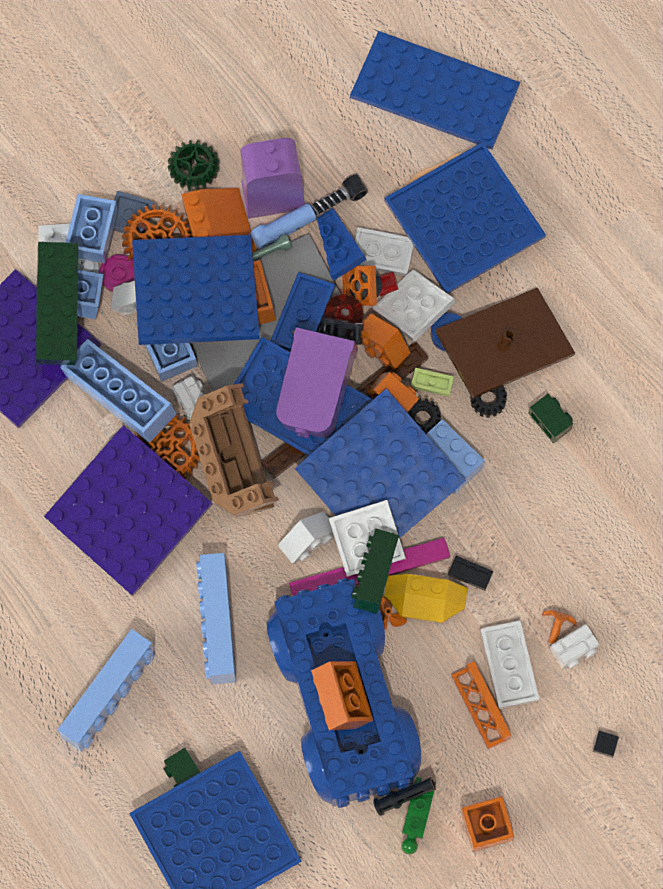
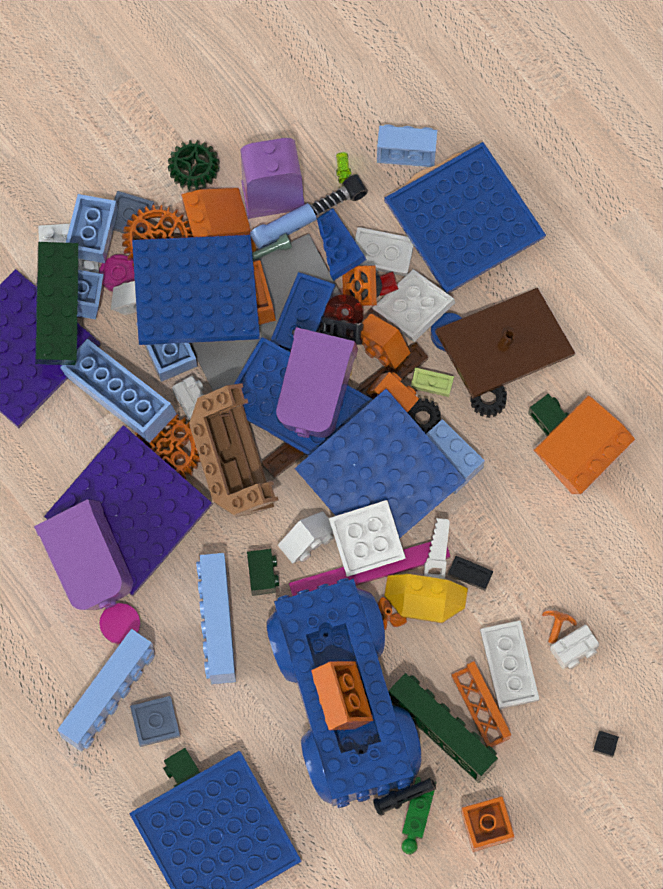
blue plate [350,31,520,150] -> none
dark green brick [351,528,399,614] -> none
none -> medium lavender piece [34,499,133,610]
none -> dark pink tile [99,603,141,644]
none -> sand blue plate [130,696,180,747]
none -> dark green brick [247,549,279,596]
none -> clear neon green pin [336,152,351,184]
none -> light blue brick [377,124,437,167]
none -> dark green brick [388,673,498,783]
none -> white piece [423,518,450,579]
none -> orange slope [533,396,635,494]

